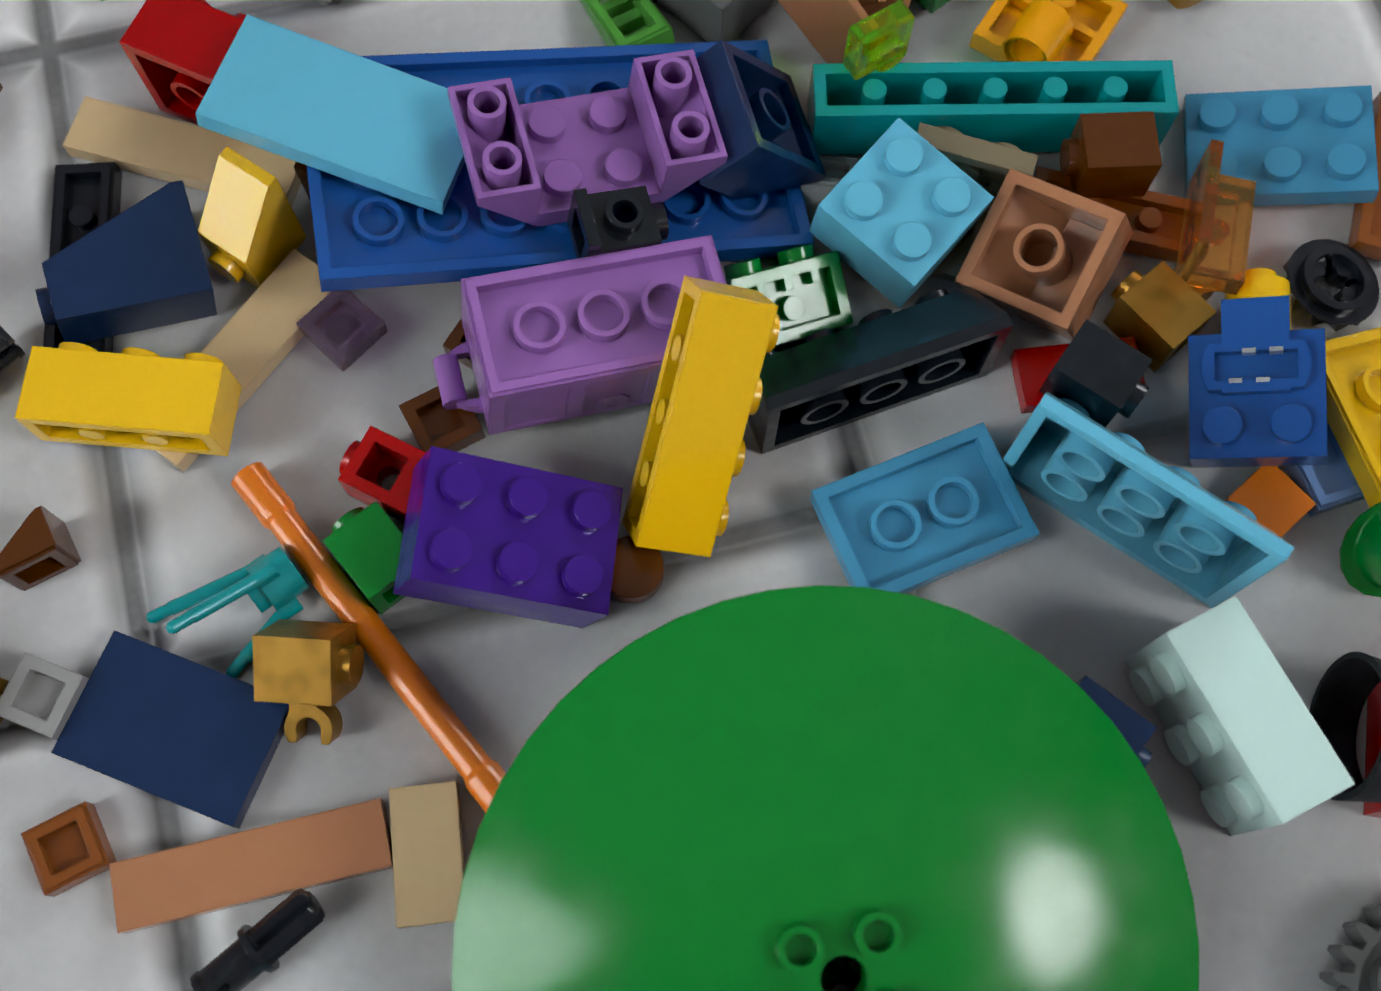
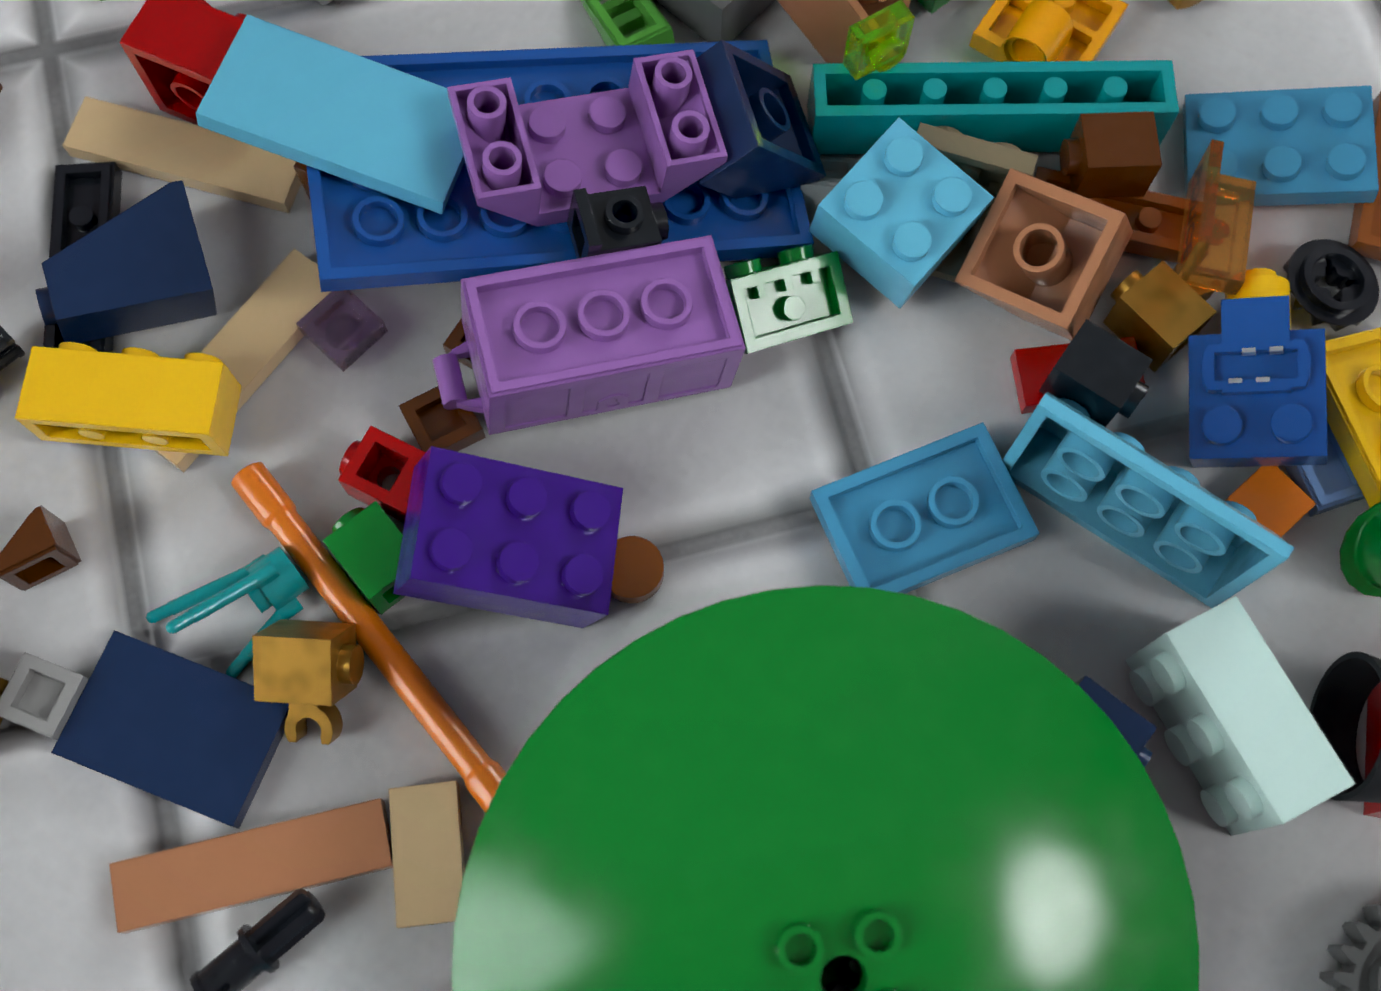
dark orange tile [21,802,117,897] -> none
yellow slope [197,146,307,288] -> none
yellow brick [622,275,780,557] -> none
black slope [748,287,1013,454] -> none

